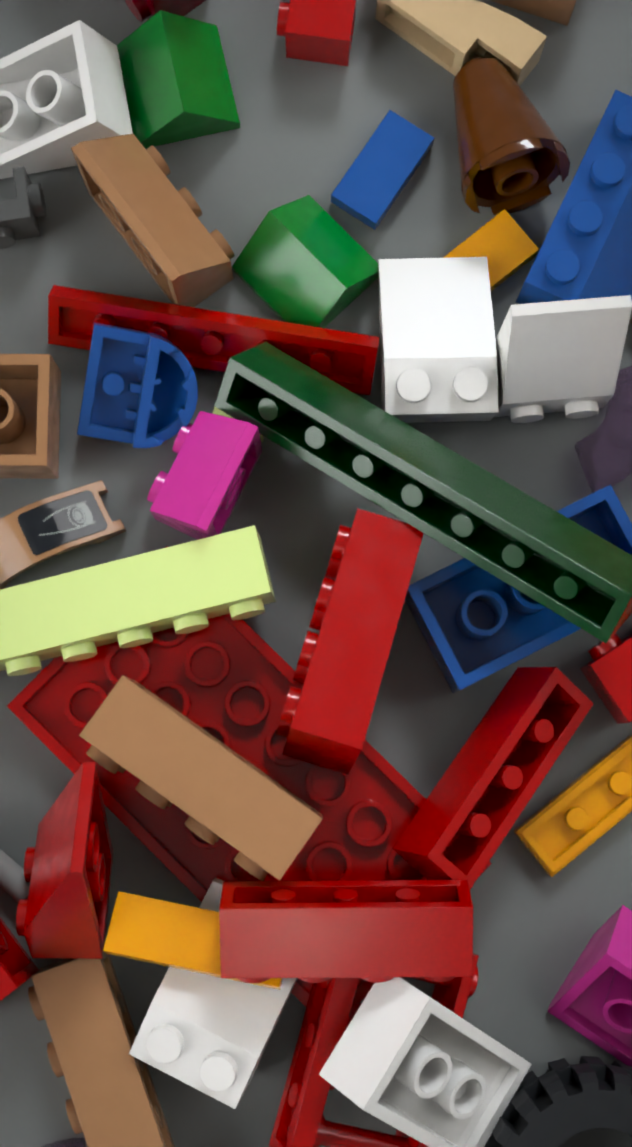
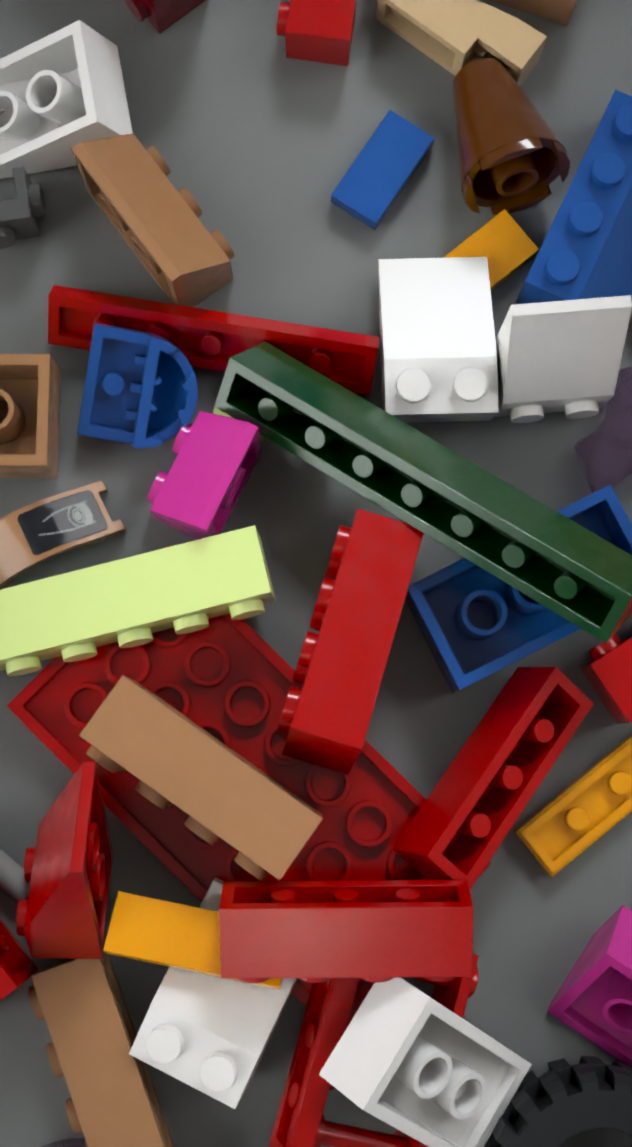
green slope [117,10,240,149] -> none
green slope [232,195,378,328] -> none

